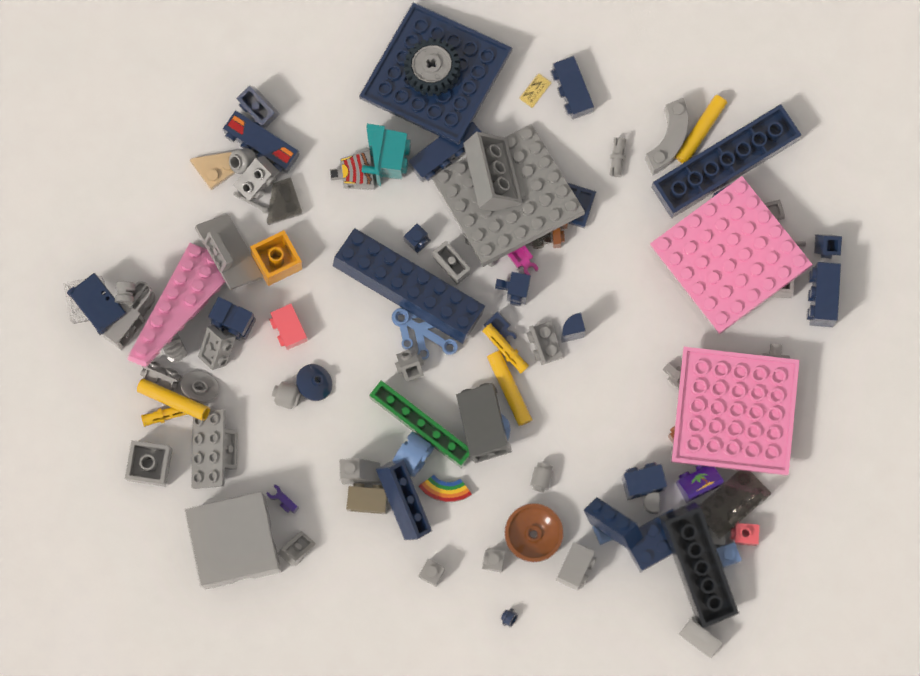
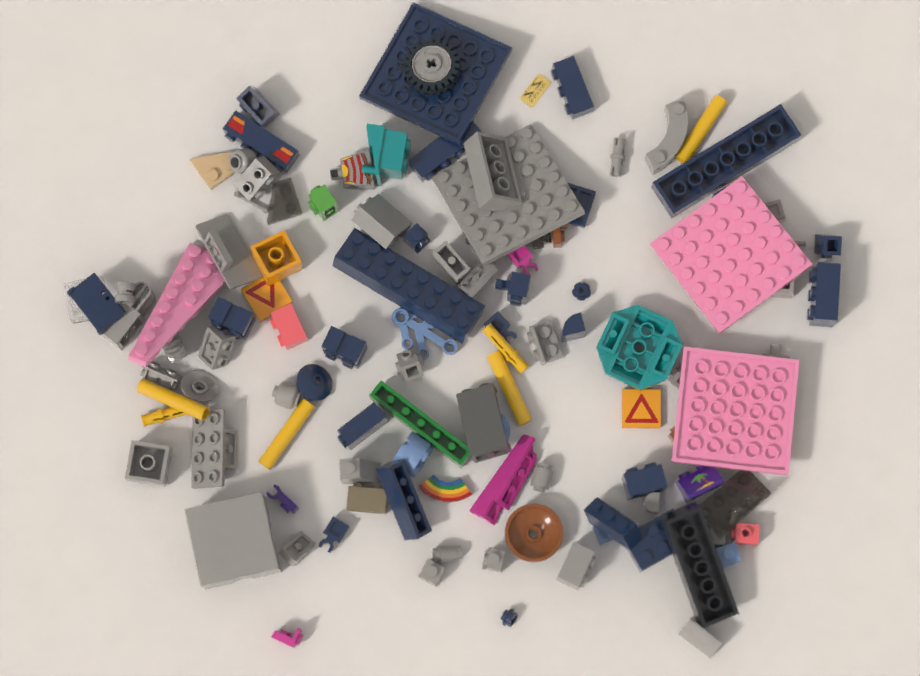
none -> light orange tile [240,277,293,323]
none -> yellow piece [258,399,315,470]
none -> dark pink bracket [272,628,304,648]
none -> bright green brick [308,184,339,222]
none -> dark blue plate [319,516,350,553]
none -> dark blue brick [321,326,368,369]
none -> dark blue brick [337,402,387,450]
none -> light grey brick [352,194,412,249]
none -> light grey cone [432,546,462,565]
none -> light grey bracket [457,262,498,297]
none -> dark pink wedge [470,434,537,525]
none -> dark blue plate [572,282,591,301]
none -> teal piece [596,305,683,391]
none -> light orange tile [622,389,661,429]

